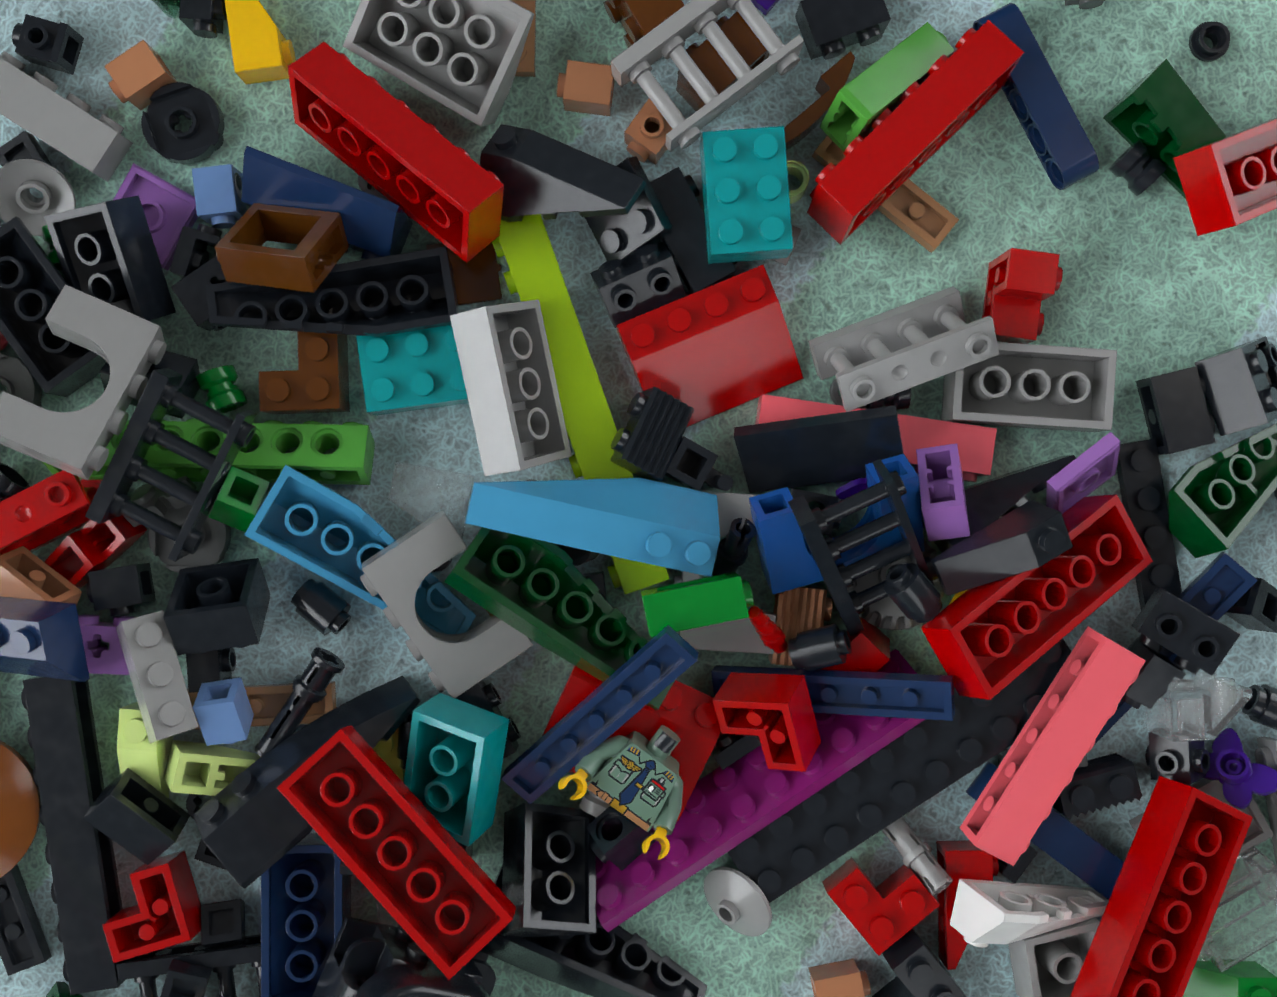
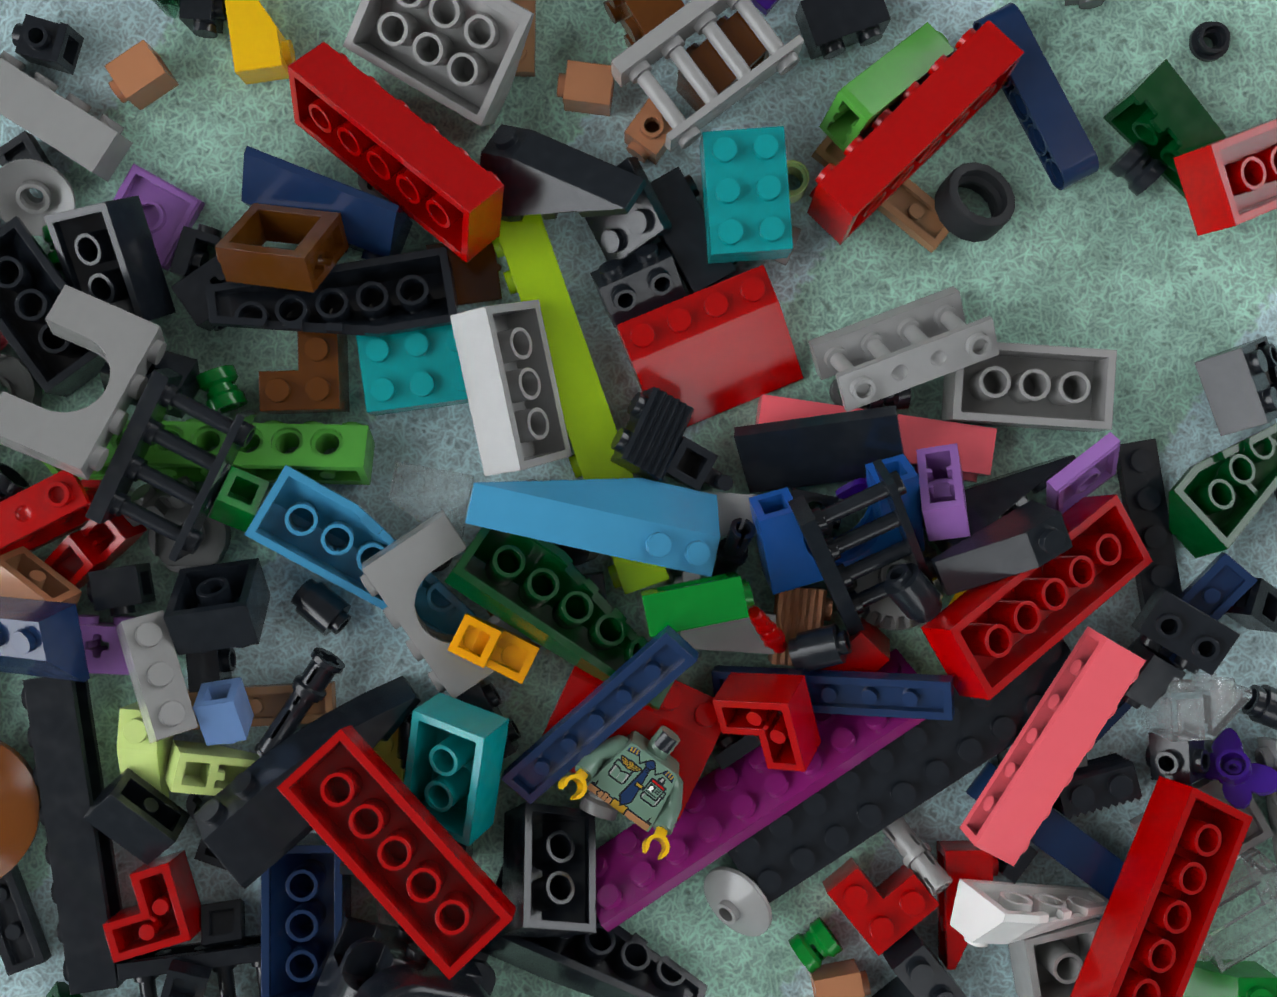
black plate [141,82,225,165] -> none
medium blue brick [192,164,247,229] -> none
black brick [585,806,656,871] -> none
reddish brown slope [784,51,855,150] -> none
red brick [982,248,1063,344] -> none
black brick [1136,366,1216,455] -> none
none -> light orange slope [447,613,541,684]
none -> green wheel [788,917,843,974]
none -> black tyre [935,162,1015,242]

